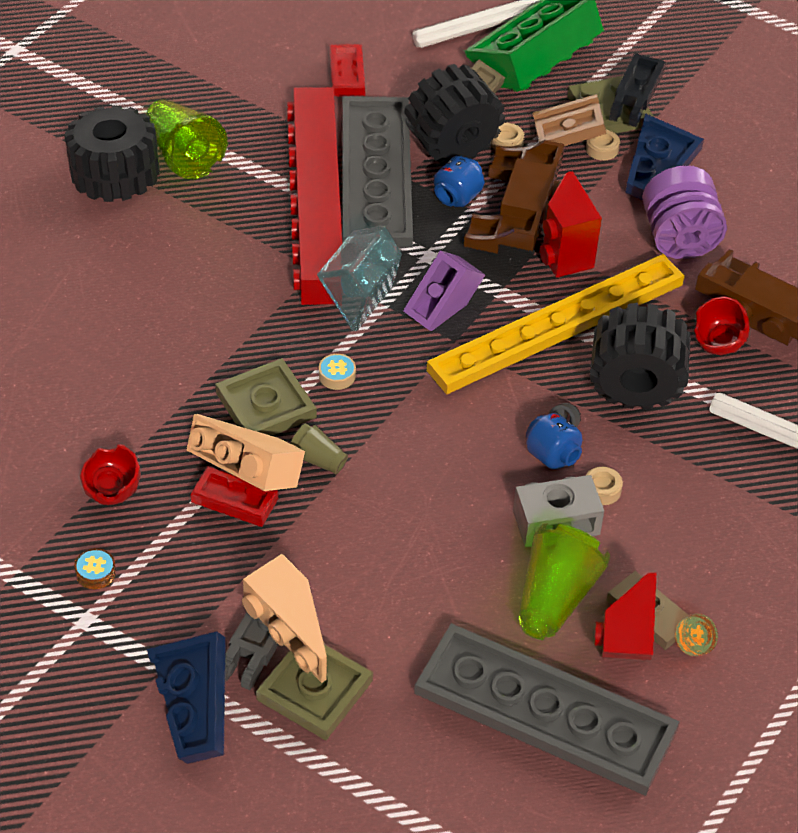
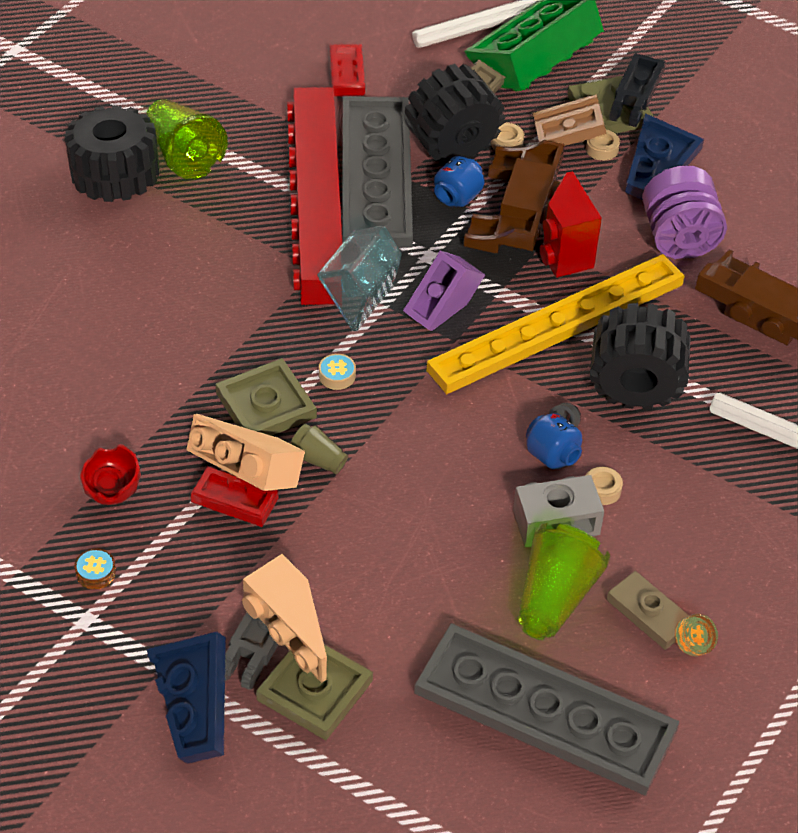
red slope [594,572,657,660] -> none
red hair [694,296,750,355] -> none

